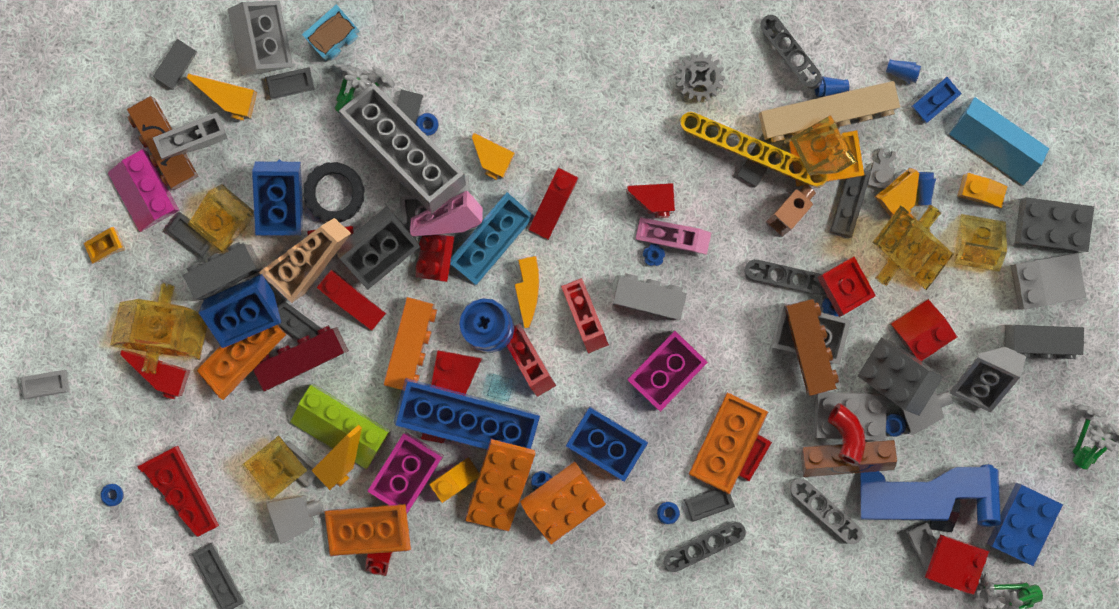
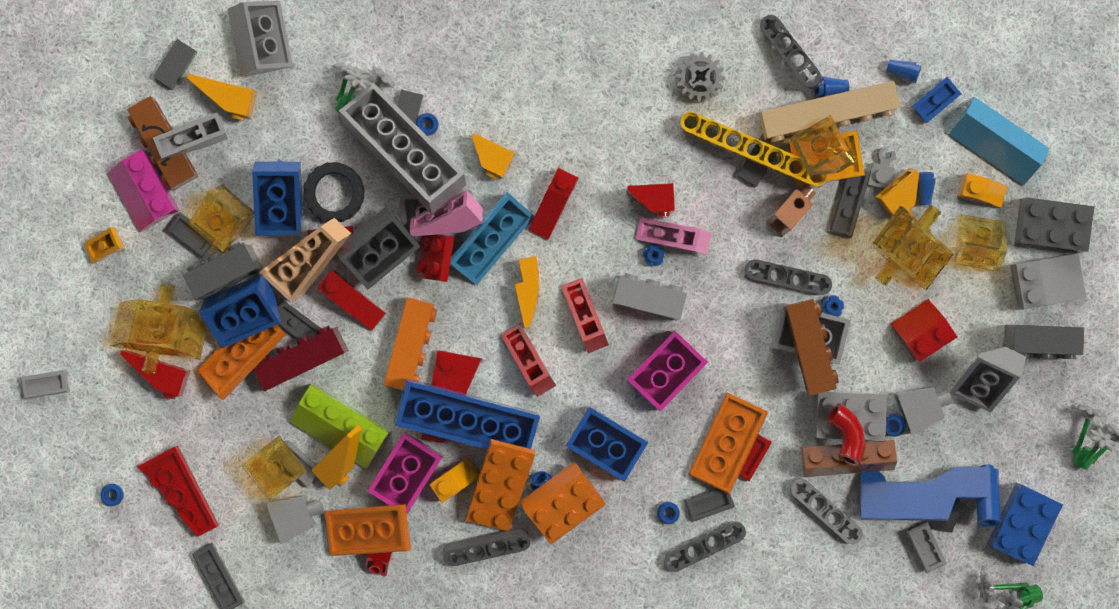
dark grey tile [265,67,315,100] -> none
slope [302,4,360,61] -> none
blue wheel [459,298,514,353] -> none
clear light blue tile [487,374,515,401] -> none
red plate [817,256,876,317] -> none
dark grey brick [858,337,943,416] -> none
red slope [925,534,989,594] -> none
none -> dark grey beam [443,528,530,566]

